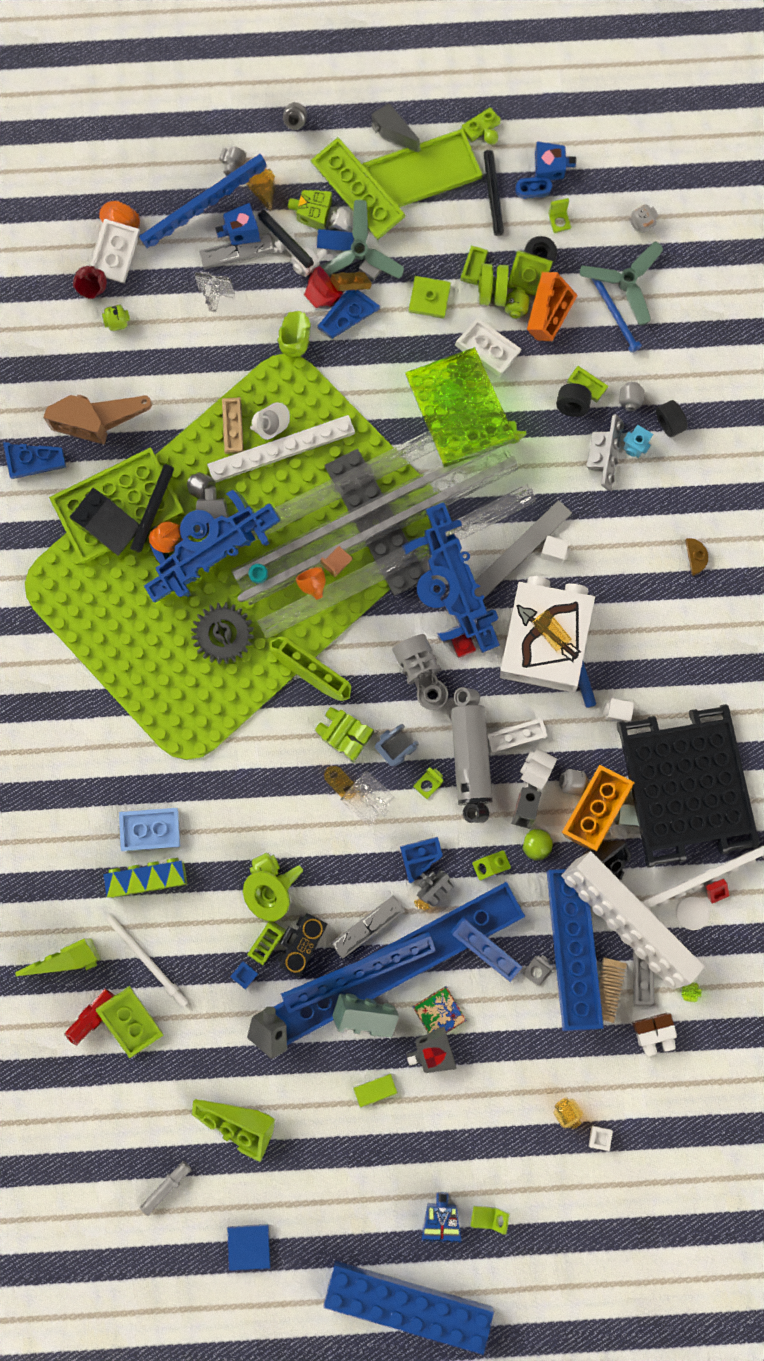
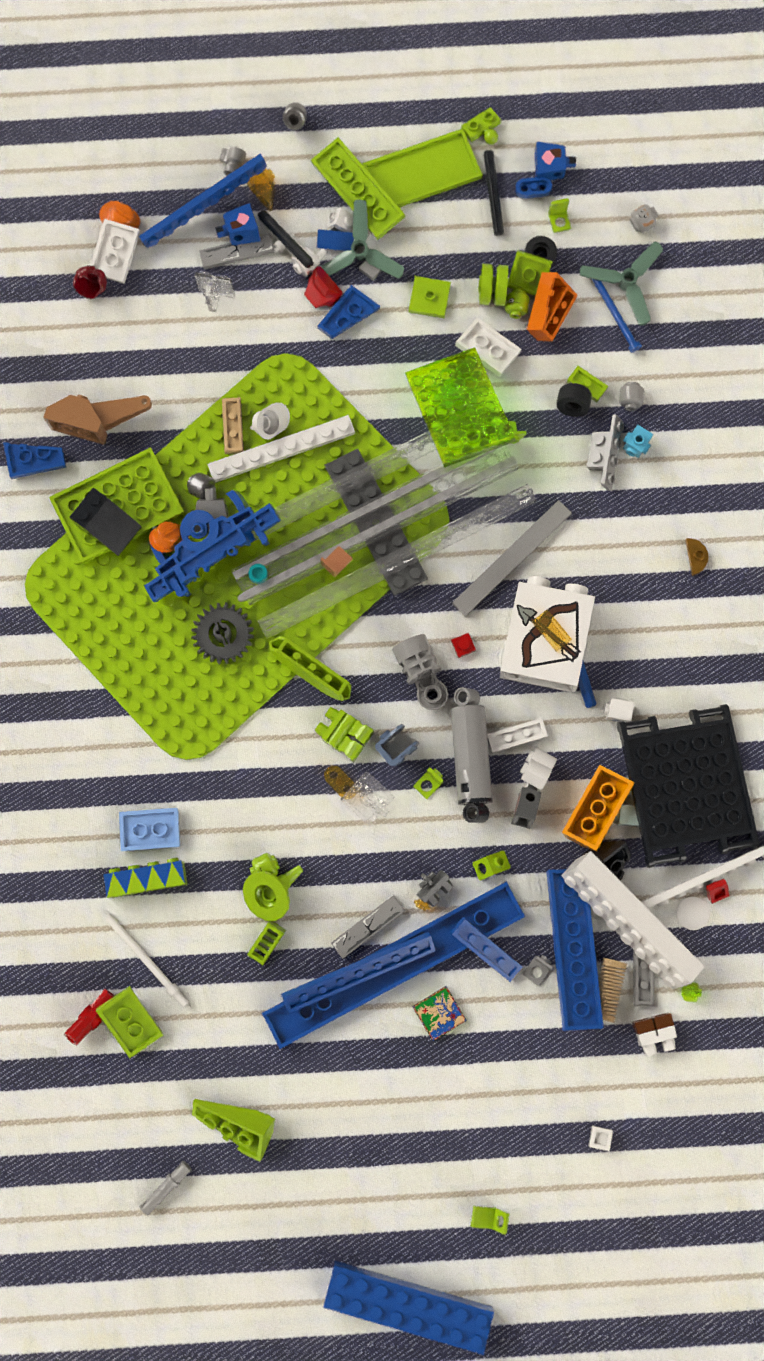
lime wedge [15,938,101,976] -> none
lime head [102,305,130,331] -> none
black axle [130,464,174,553] -> none
blue tile [227,1224,270,1271] -> none
blue plate [230,961,258,989] -> none
dark grey torso [247,1007,287,1059] -> none
lime hair [277,311,311,357] -> none
black piece [278,913,328,977] -> none
lime torso [288,190,332,230] -> none
orange helmet [296,567,326,600] -> none
pearl gold plate [330,272,372,291] -> none
sand green wedge [332,994,399,1038] -> none
lime tile [353,1073,398,1107] -> none
dark grey slope [371,103,421,152] -> none
blue wing [400,837,443,883] -> none
blue piece [402,502,500,653] -> none
dark grey torso [406,1026,457,1073] -> none
torso [421,1192,461,1242] -> none
lime tile [460,245,489,286] -> none
lime hair [523,829,553,861] -> none
white brick [540,535,571,564] -> none
clear yellow head [553,1097,583,1129] -> none
light grey head [559,769,590,796] -> none
black tyre [656,400,688,437] -> none

